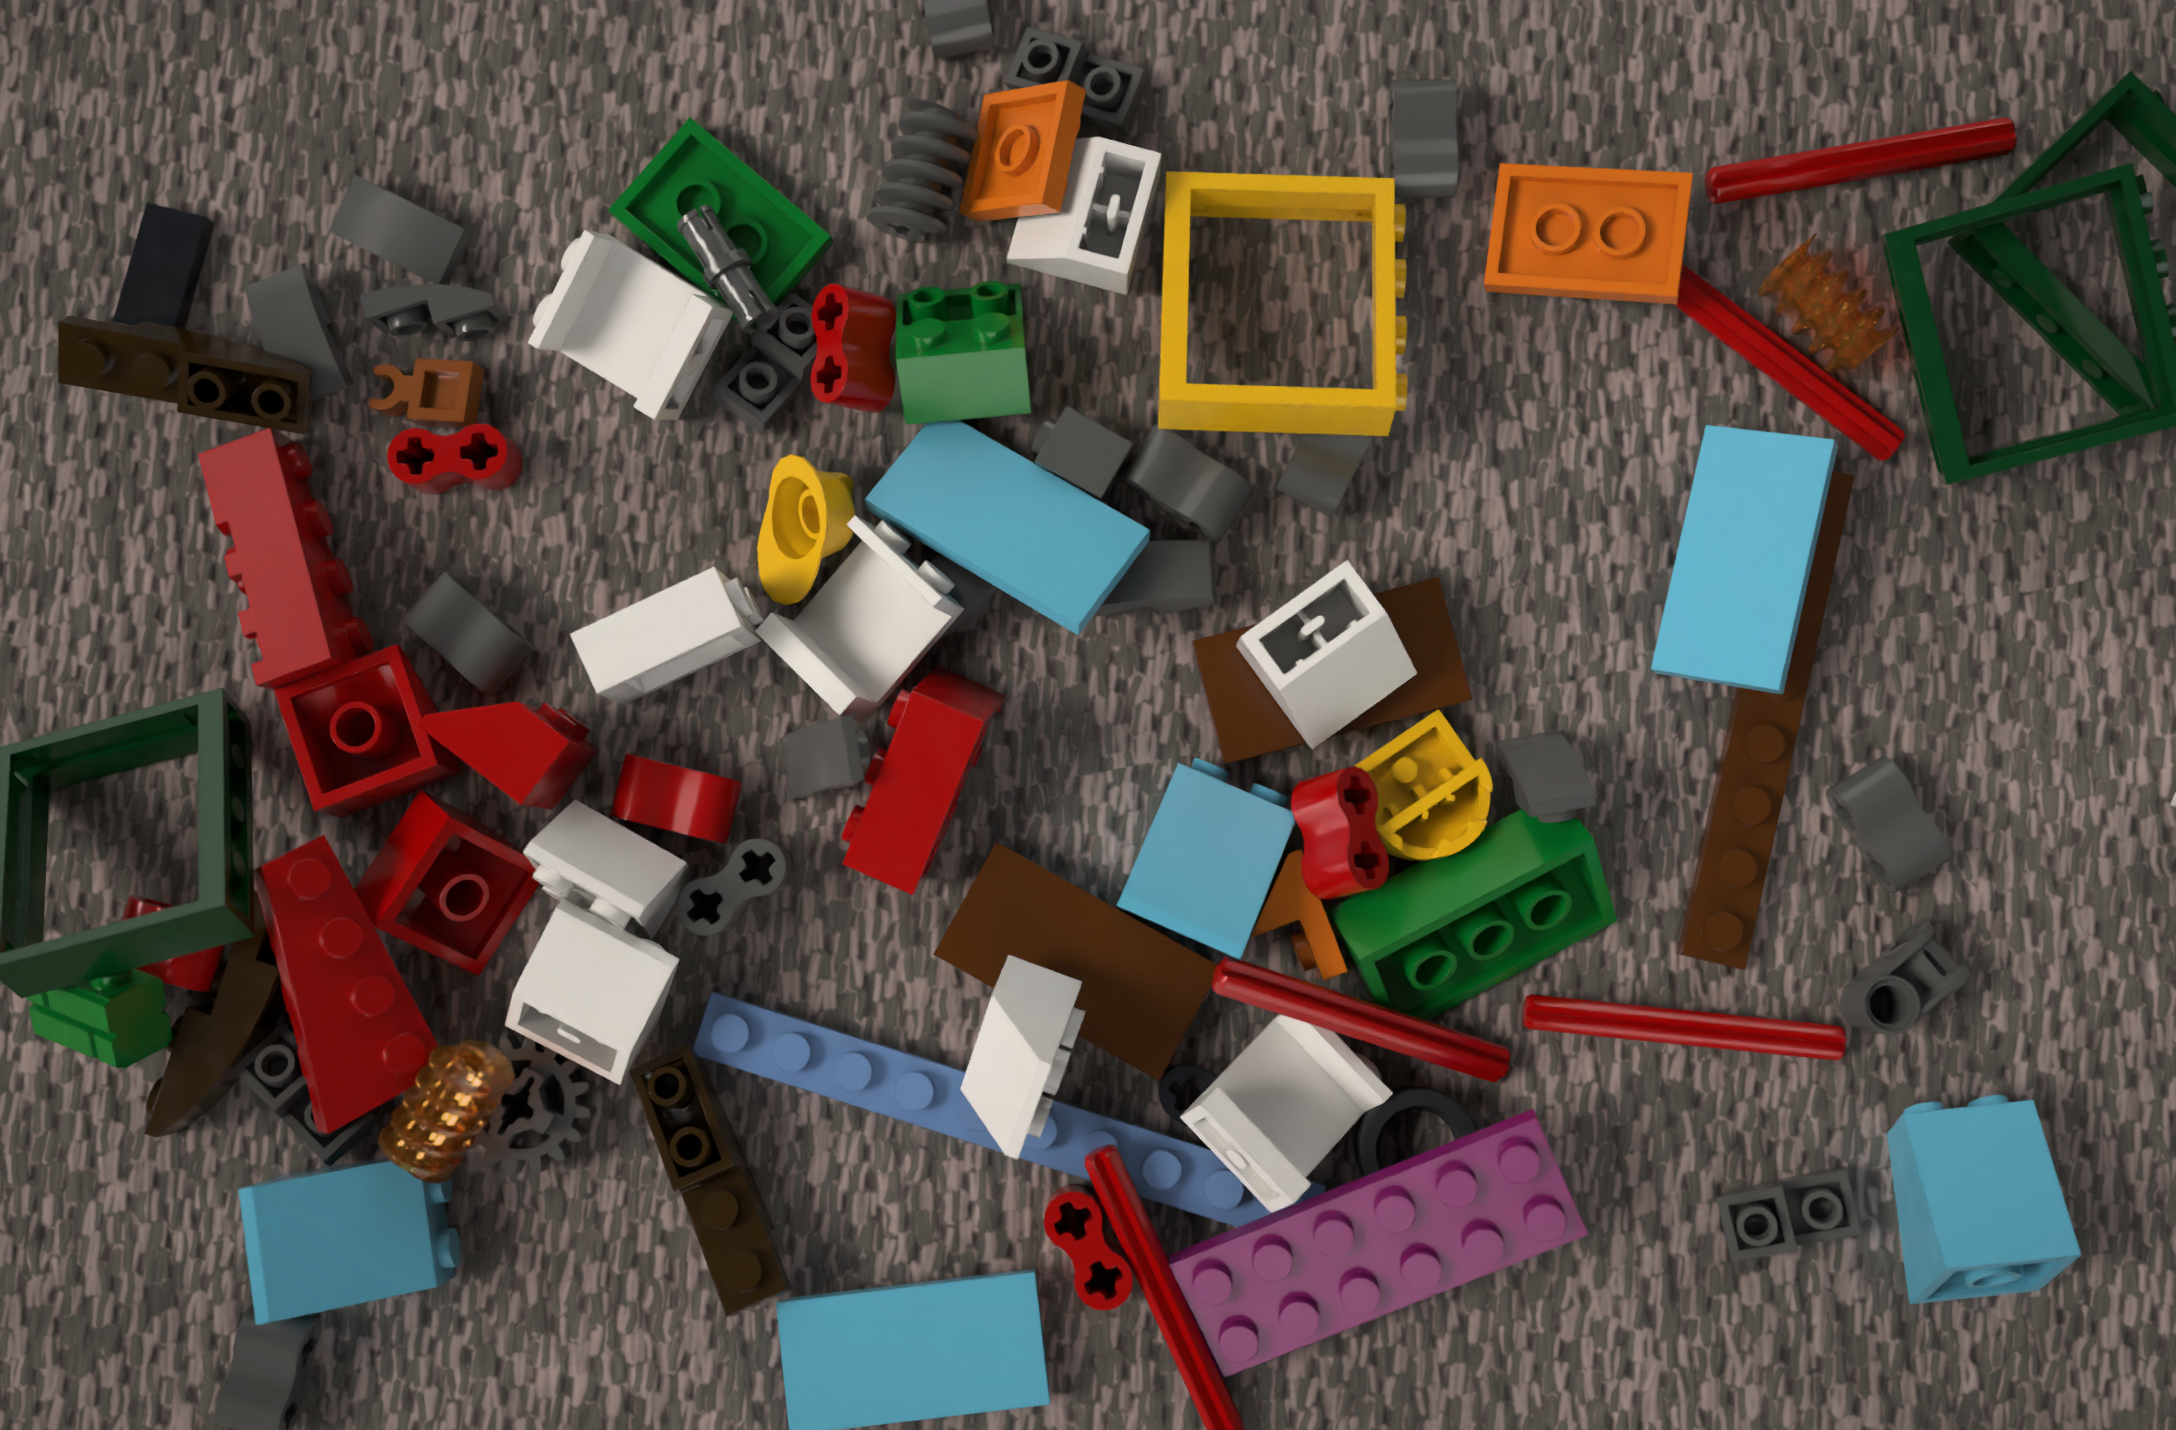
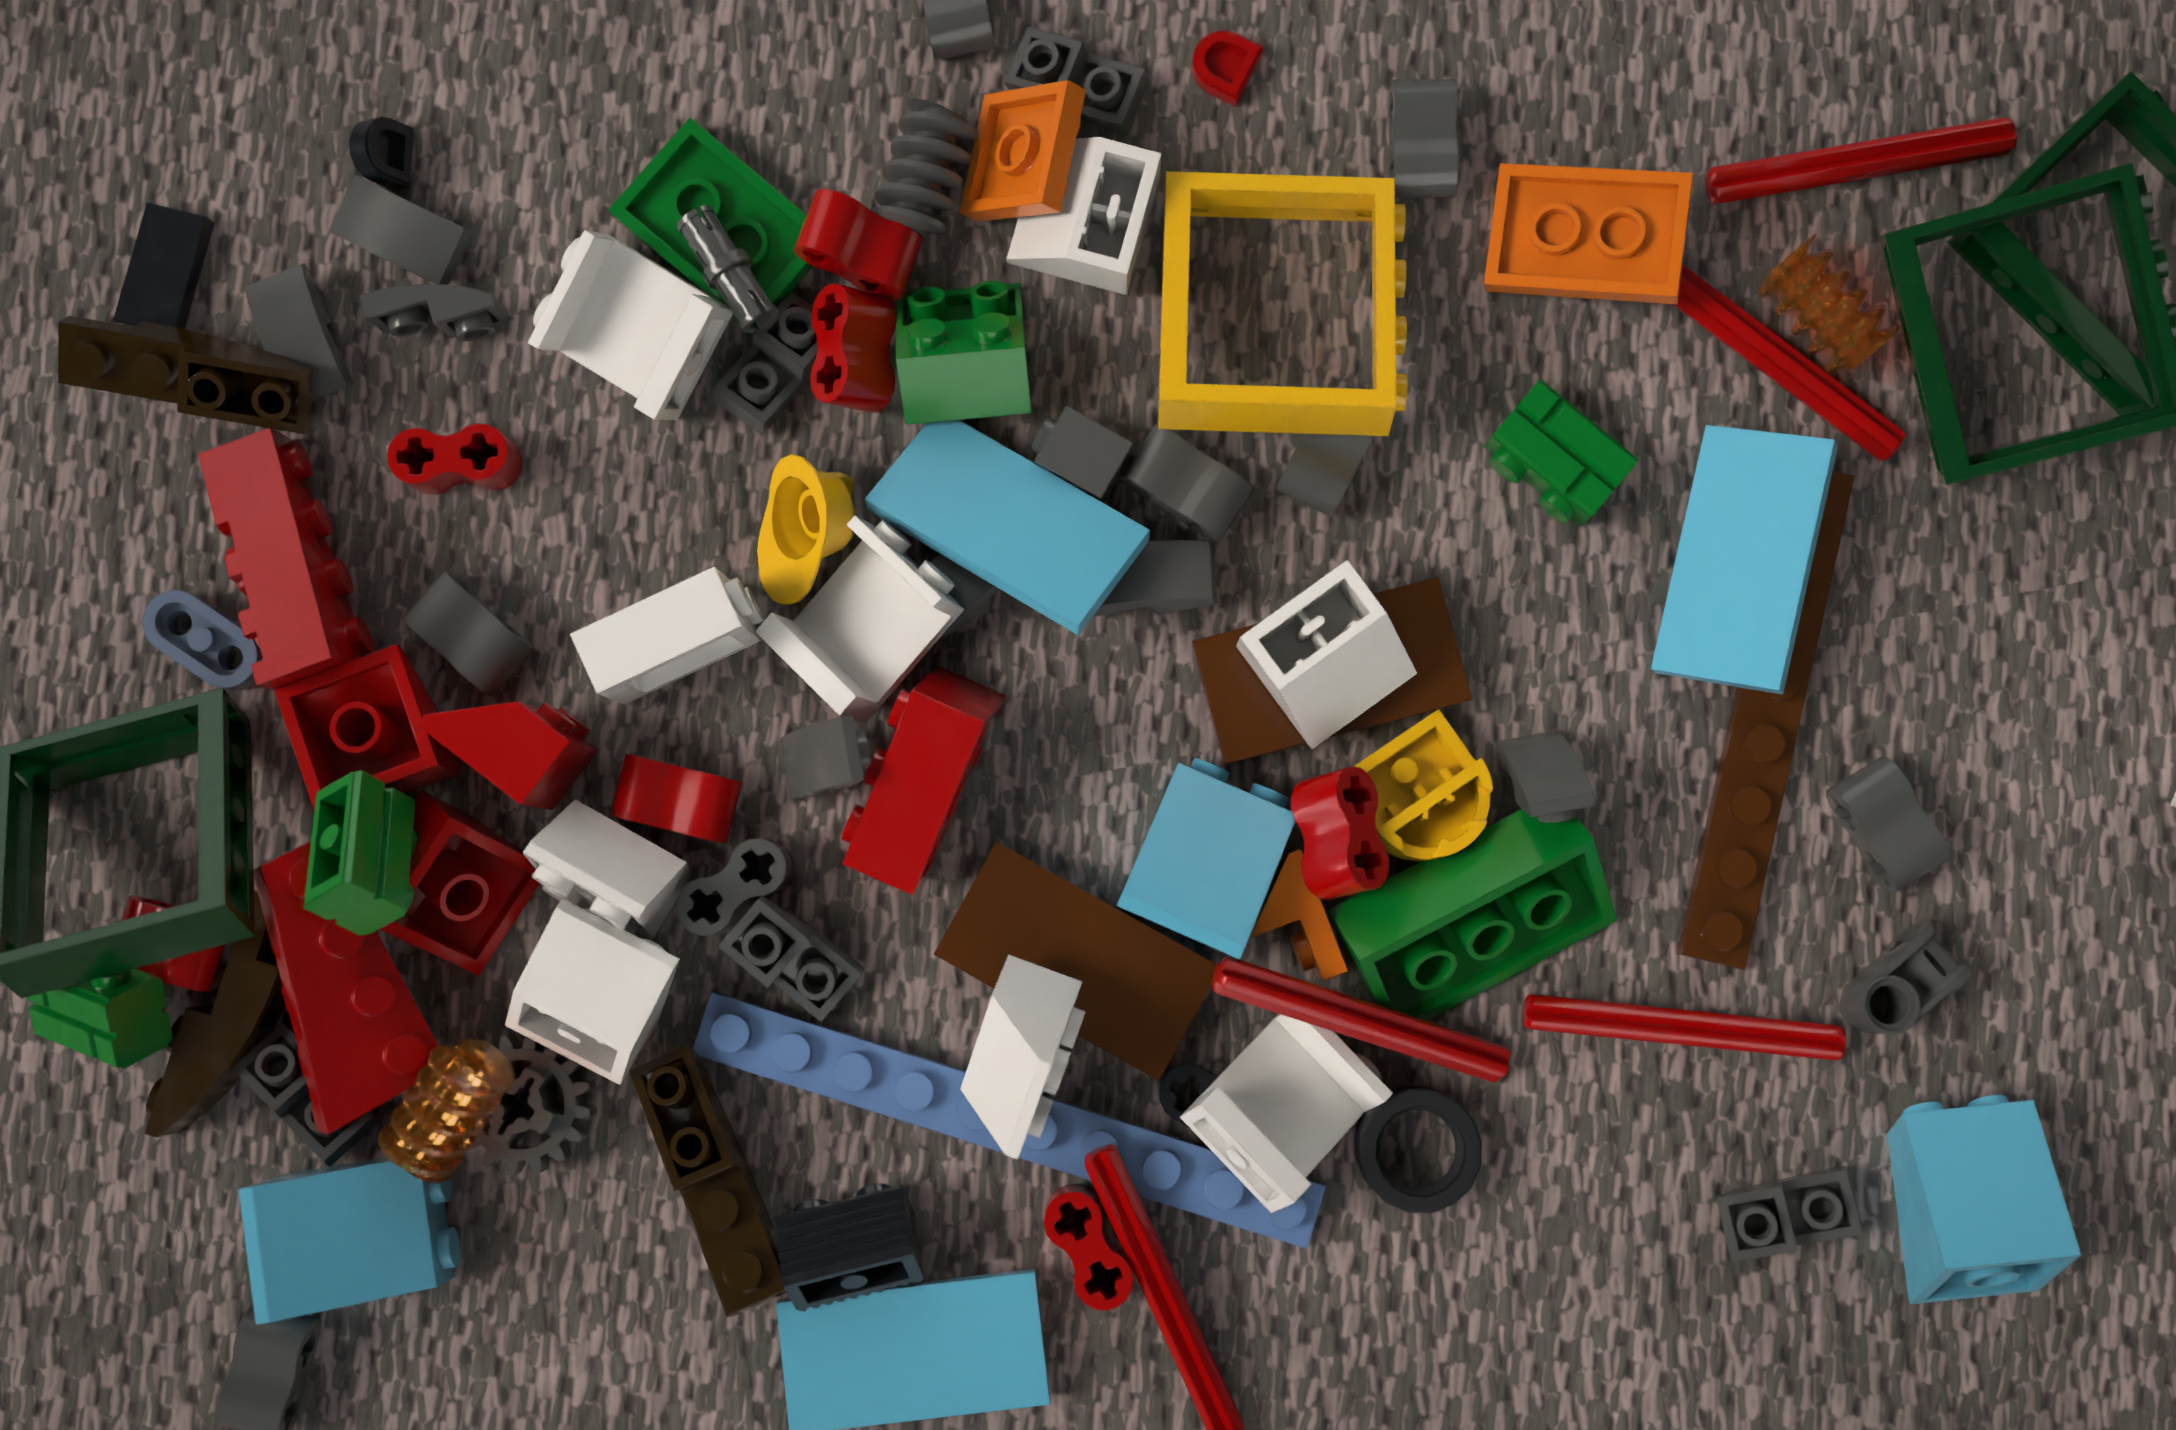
dark orange plate [368,358,485,428] -> none
magenta plate [1169,1109,1588,1378] -> none
none -> sand blue plate [142,590,263,690]
none -> green brick [304,770,418,935]
none -> black tile [349,117,413,190]
none -> dark grey slope [718,896,865,1022]
none -> black brick [775,1183,924,1312]
none -> red axle [793,189,923,301]
none -> red tile [1192,30,1265,107]
none -> green brick [1483,379,1639,526]

